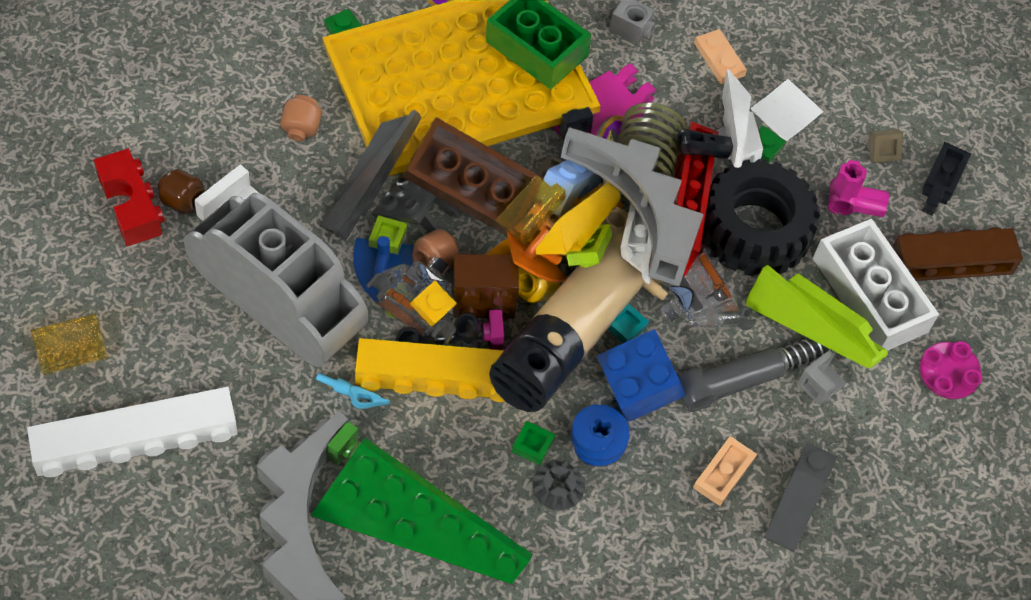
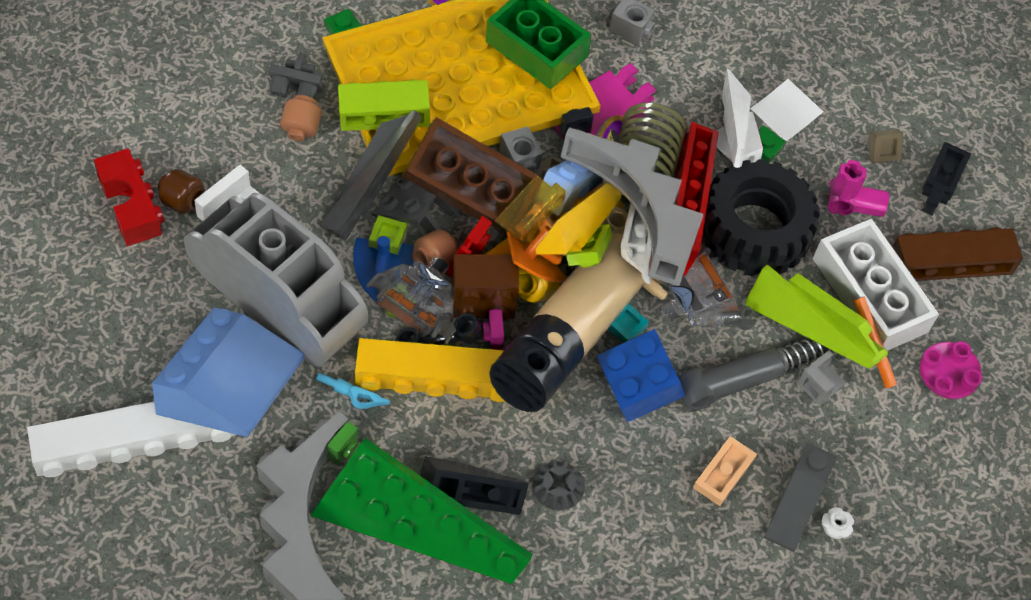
clear yellow panel [30,313,108,375] -> none
yellow plate [410,280,457,327] -> none
green plate [511,421,556,465] -> none
blue piece [571,404,629,467] -> none
black bar [677,129,733,159] -> none
light nougat plate [694,29,747,84] -> none
none -> medium blue slope [152,307,304,437]
none -> dark grey hips [268,53,325,99]
none -> lime brick [338,79,430,131]
none -> black slope [420,456,529,515]
none -> red plate [446,215,493,278]
none -> light grey brick [499,126,542,173]
none -> white plate [822,507,854,539]
none -> orange bar [853,296,897,388]

